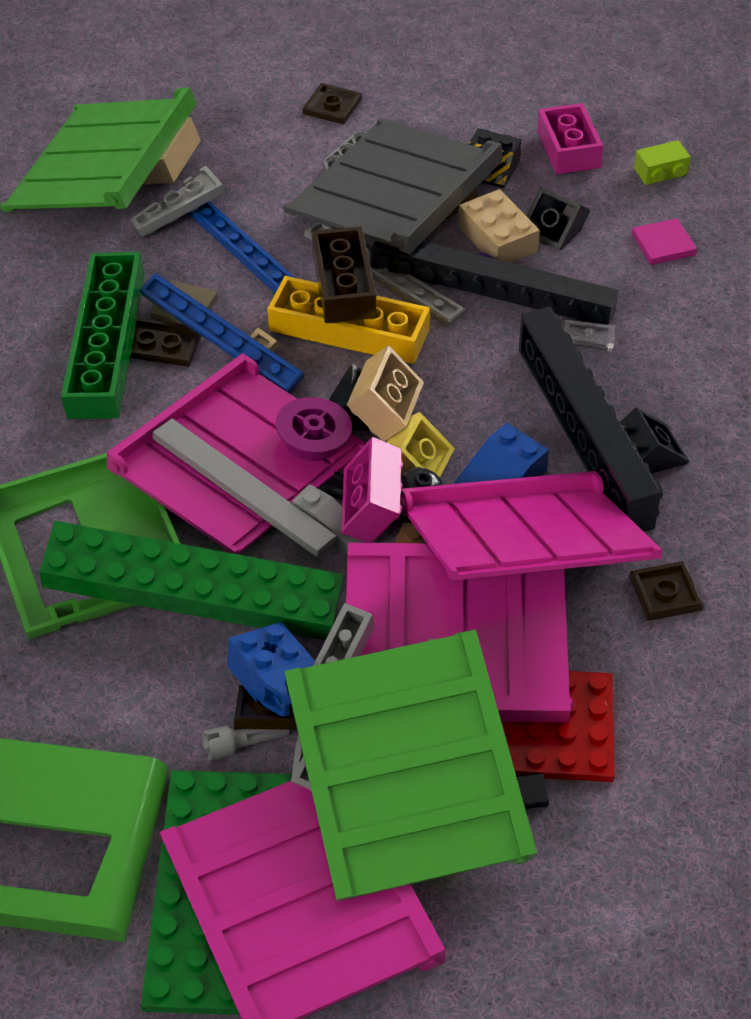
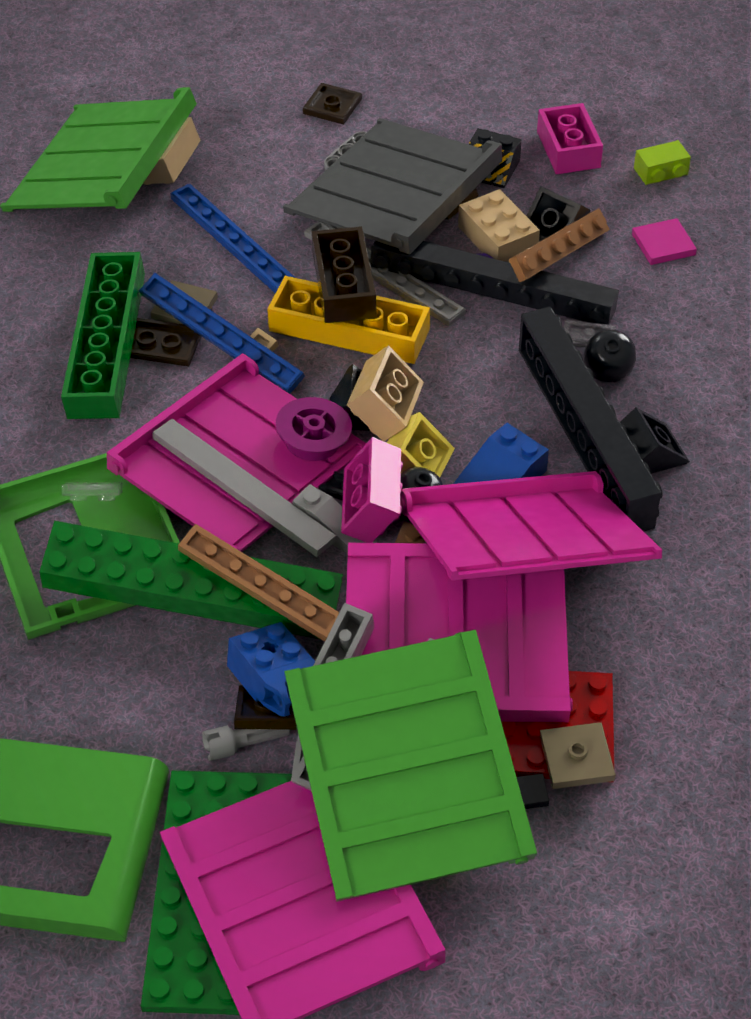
light grey wing [130,165,226,237] -> none
dark brown tile [629,561,704,621] -> none
none -> clear plate [62,482,122,501]
none -> medium nougat plate [178,524,339,641]
none -> medium nougat plate [509,208,610,282]
none -> dark tan plate [540,722,616,789]
none -> black cylinder [584,329,636,382]

